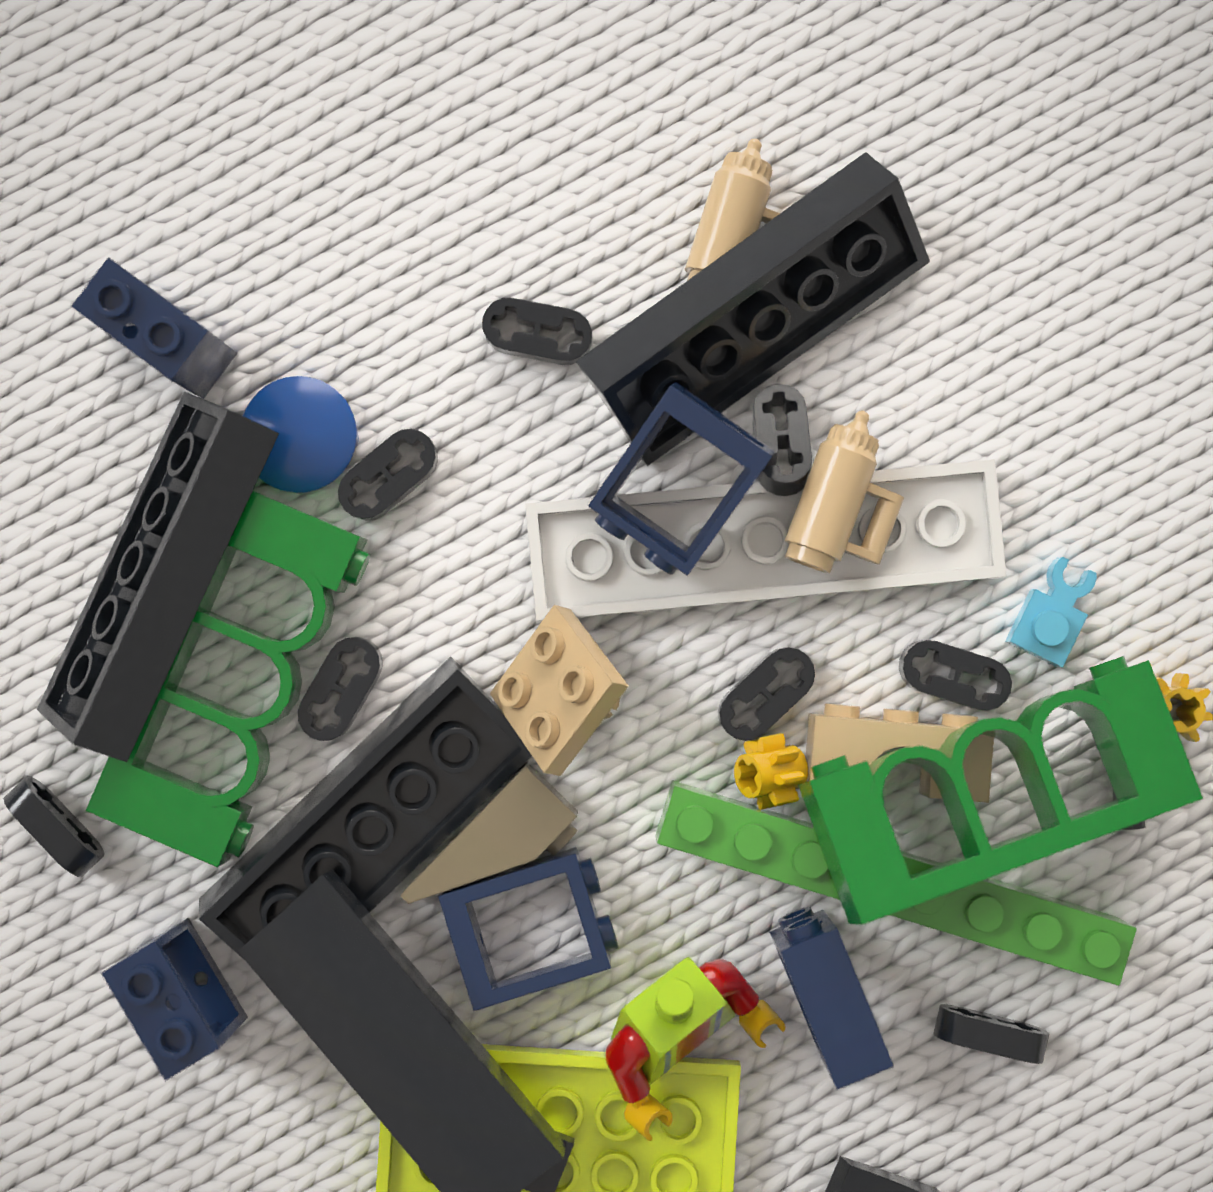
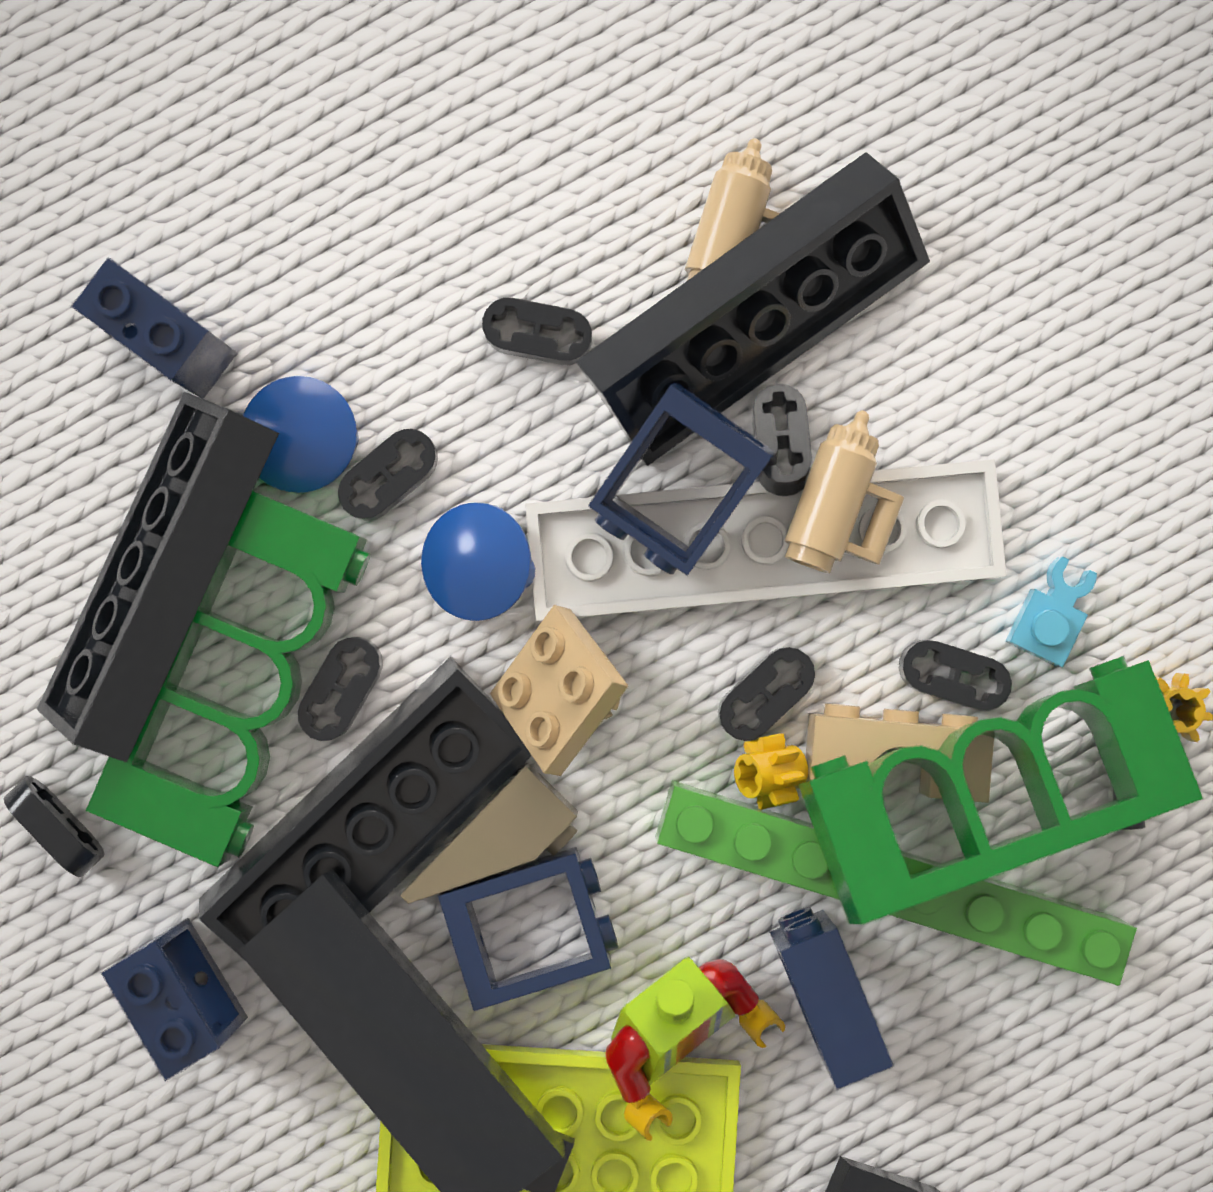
black beam [933,1004,1050,1064] -> none
none -> blue dish [421,503,536,621]

